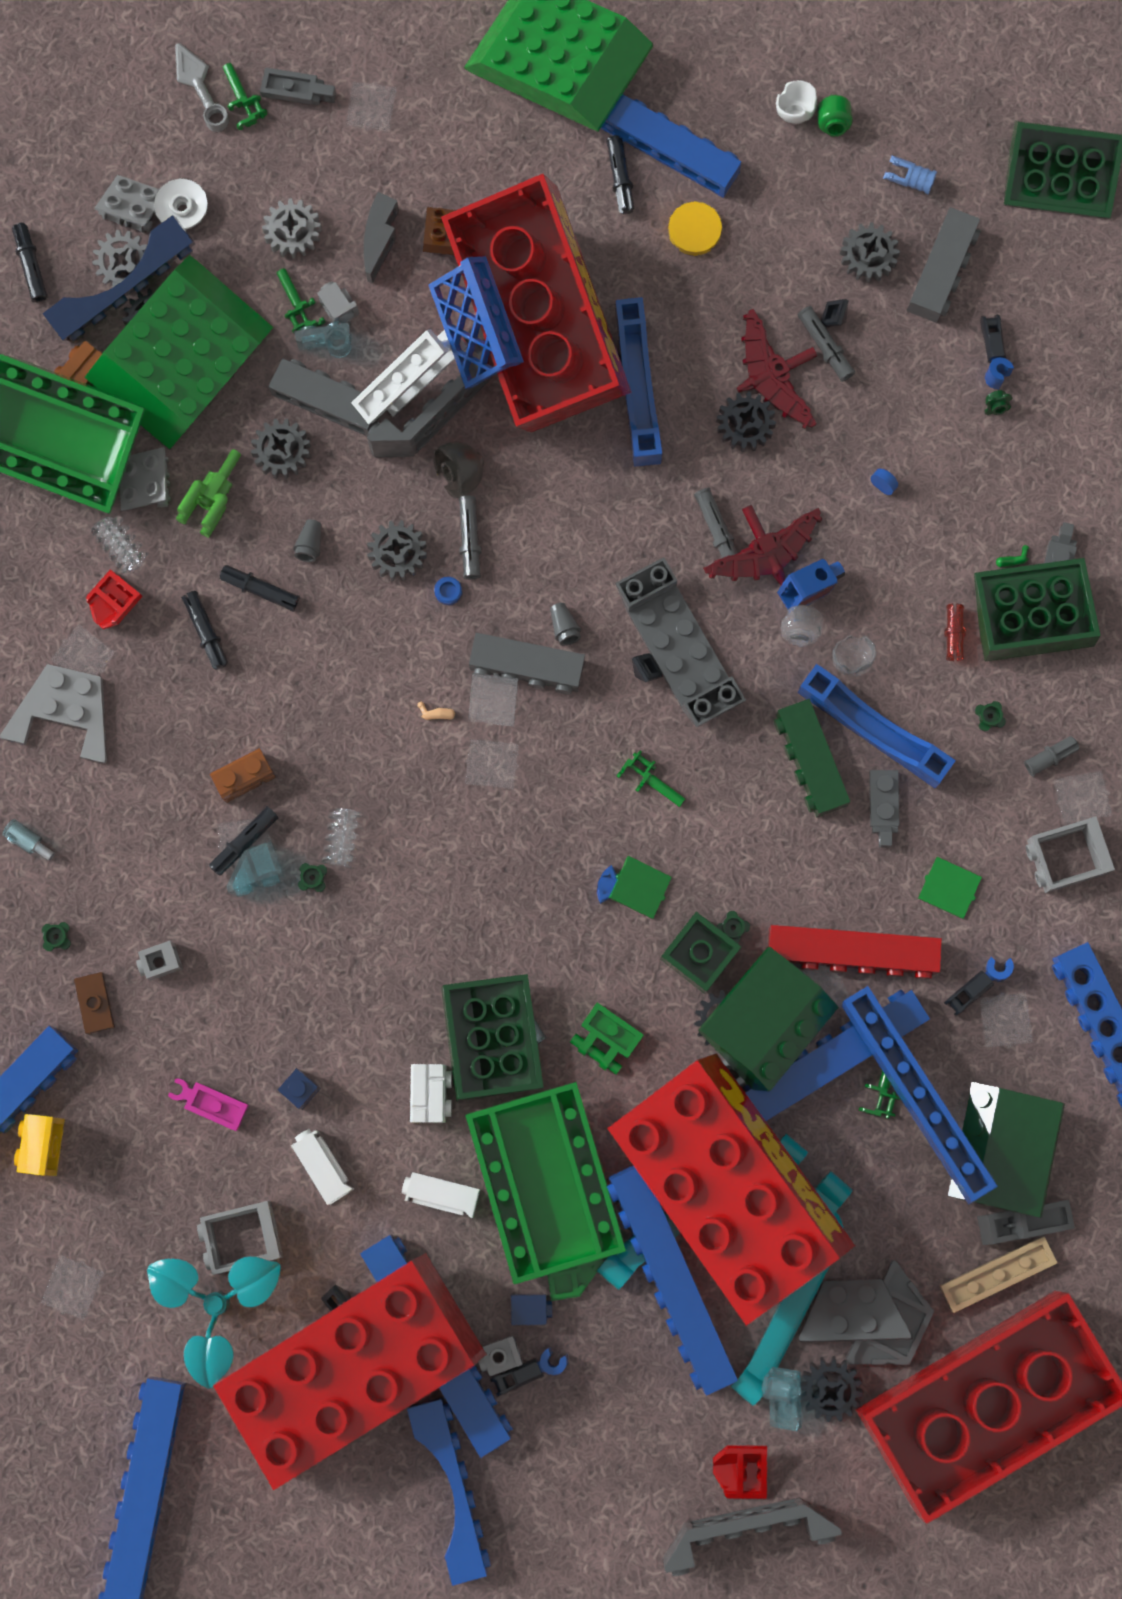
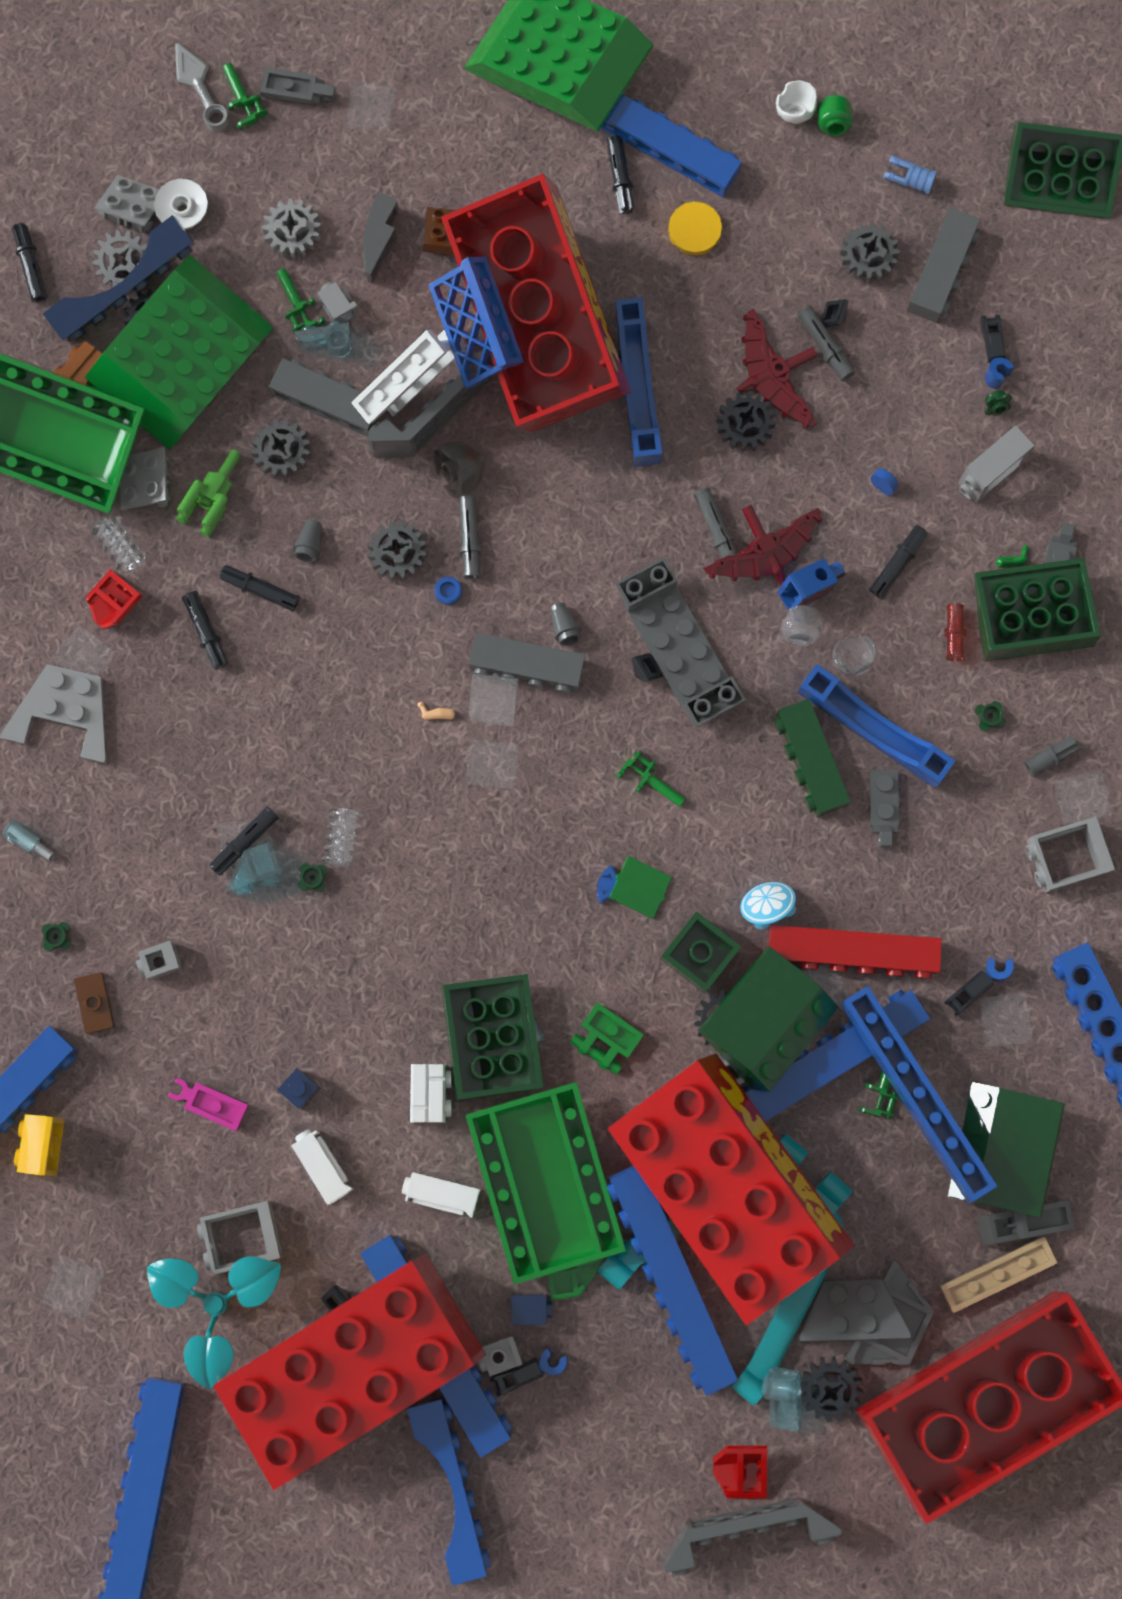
dark orange brick [210,748,276,803] -> none
dark green plate [717,911,750,943] -> none
green piece [918,857,982,919] -> none
none -> dish [740,882,796,929]
none -> black axle [868,525,928,600]
none -> light grey window [958,425,1034,503]

